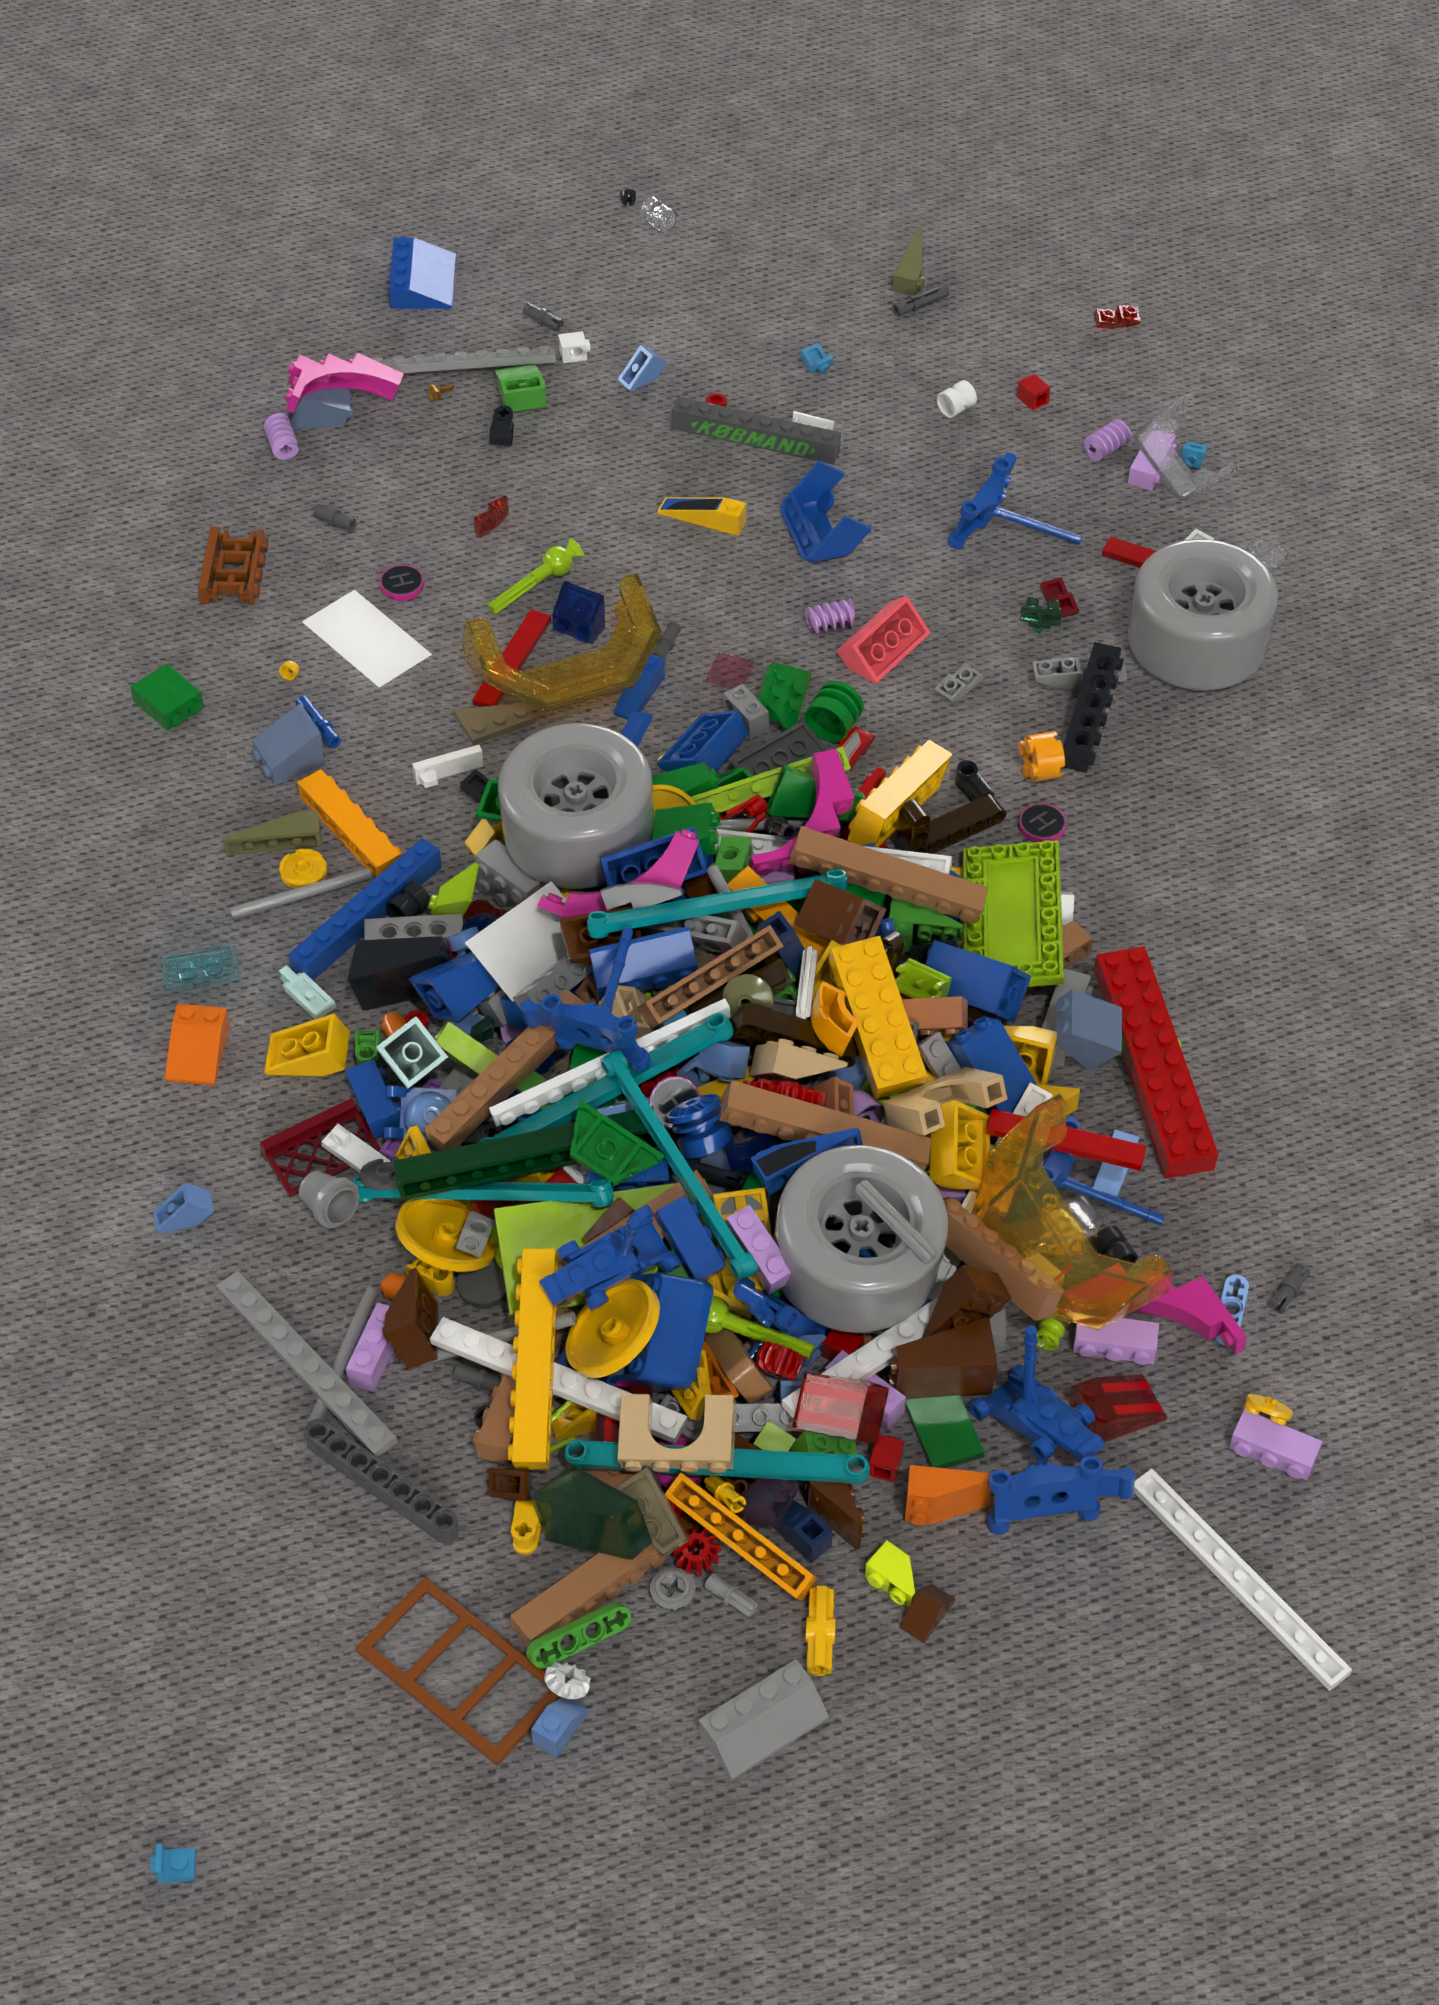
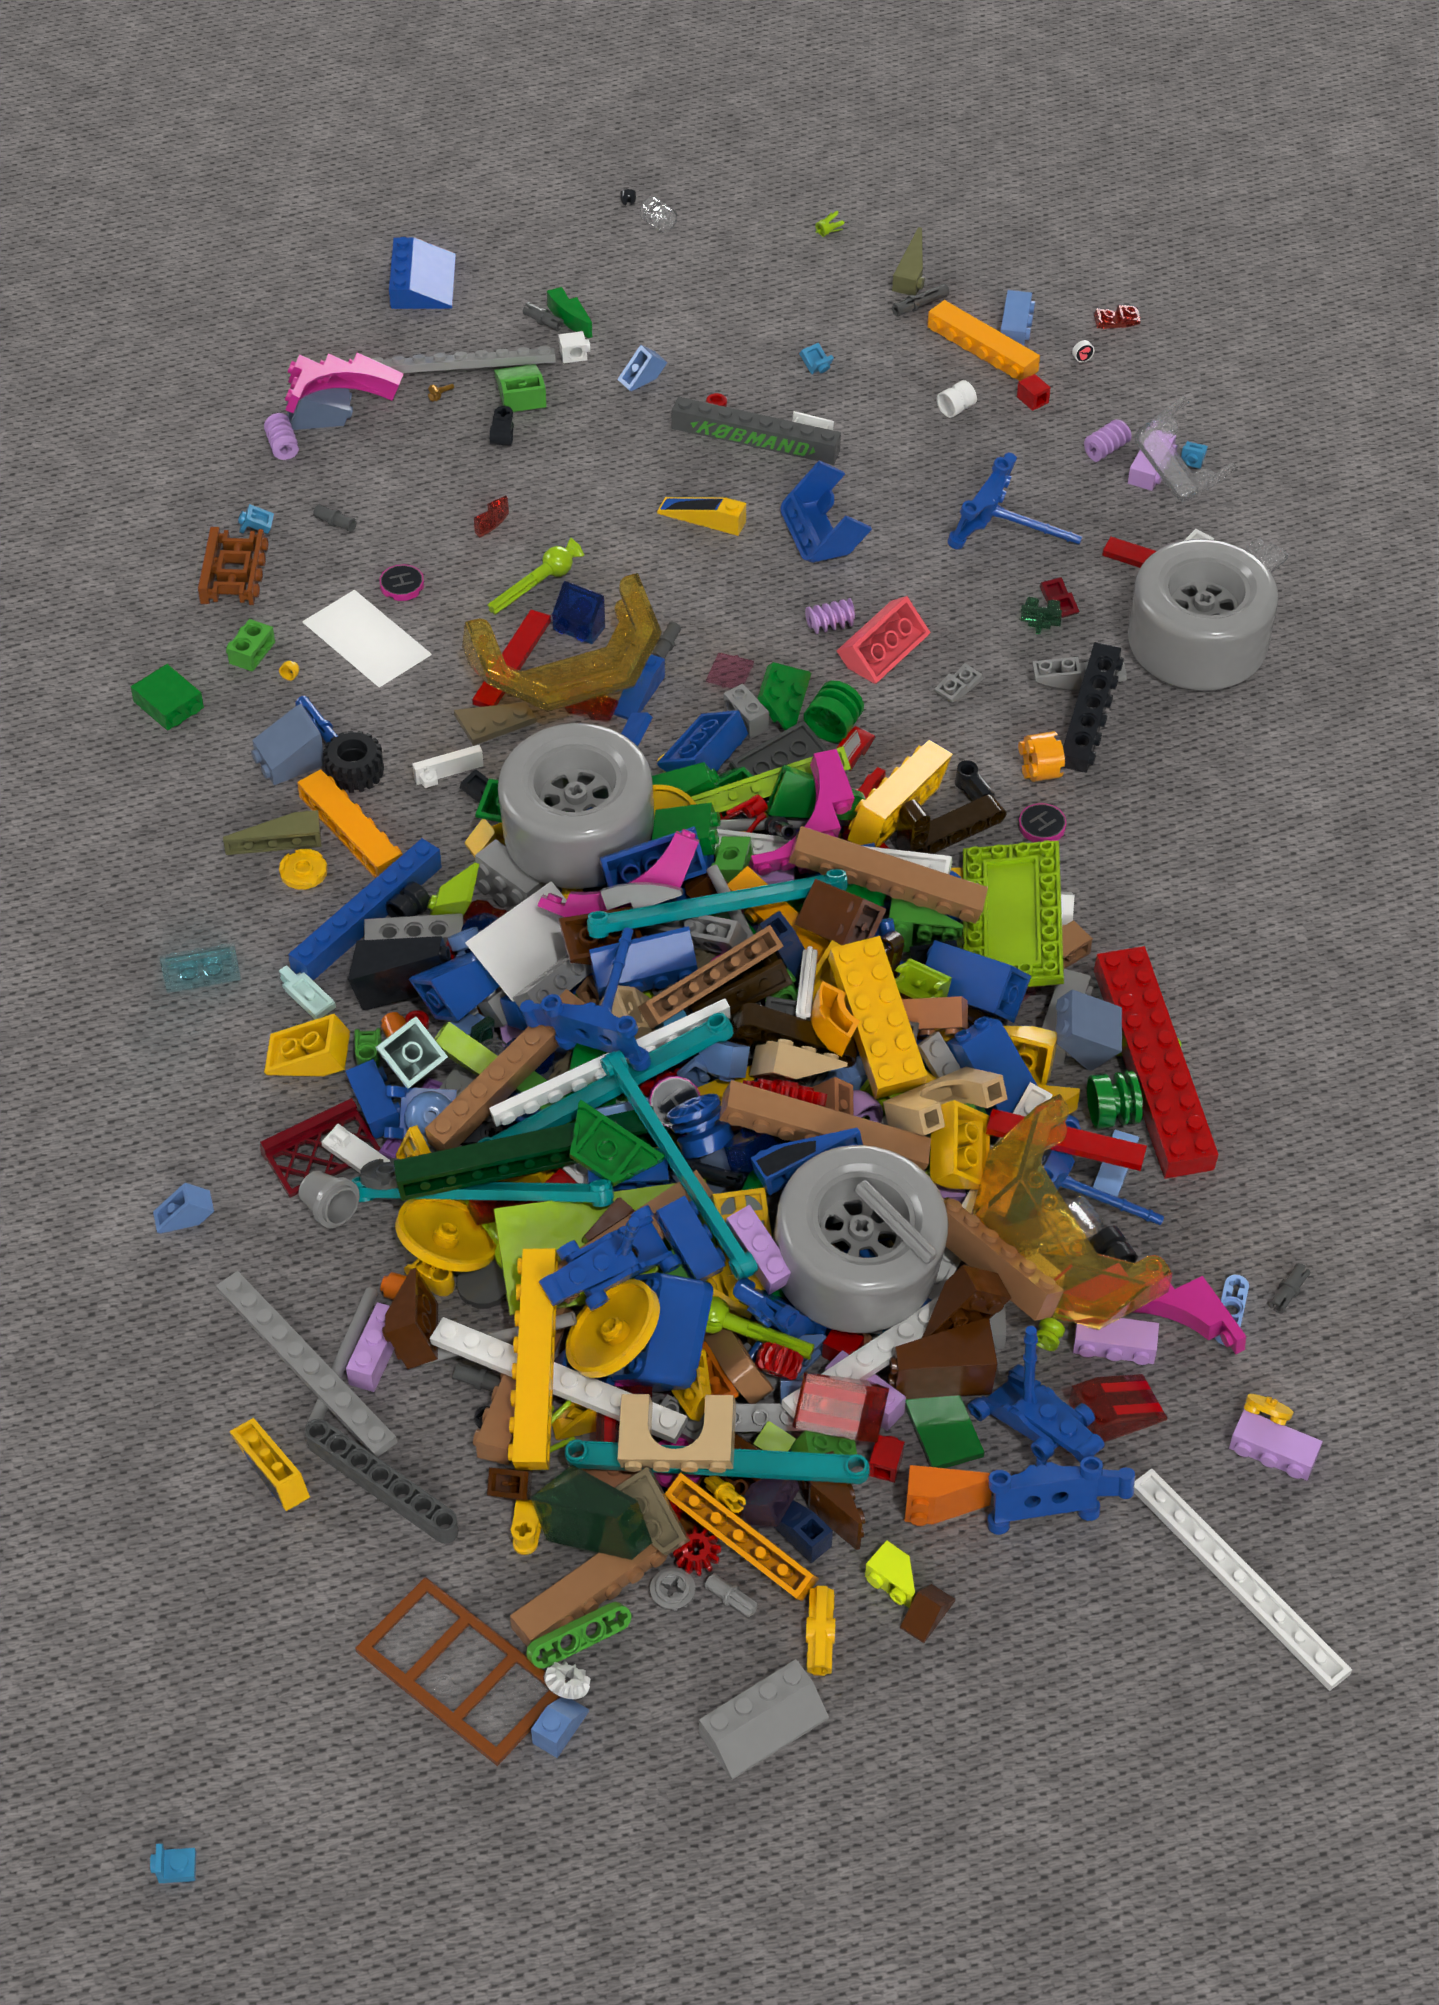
orange slope [165,1003,230,1085] -> none
light grey piece [229,867,372,919] -> none
light grey brick [456,1211,495,1258] -> none
olive dish [722,974,774,1017] -> none
none -> bright green brick [226,619,275,672]
none -> yellow slope [230,1418,310,1511]
none -> dark azure bracket [238,504,274,534]
none -> black tyre [323,731,384,793]
none -> green slope [547,287,593,338]
none -> clear red slope [565,690,619,721]
none -> lime piece [815,211,845,237]
none -> light orange brick [927,300,1040,381]
none -> medium blue brick [1001,290,1035,346]
none -> tile [1072,340,1094,362]
none -> green wheel [1086,1070,1143,1129]

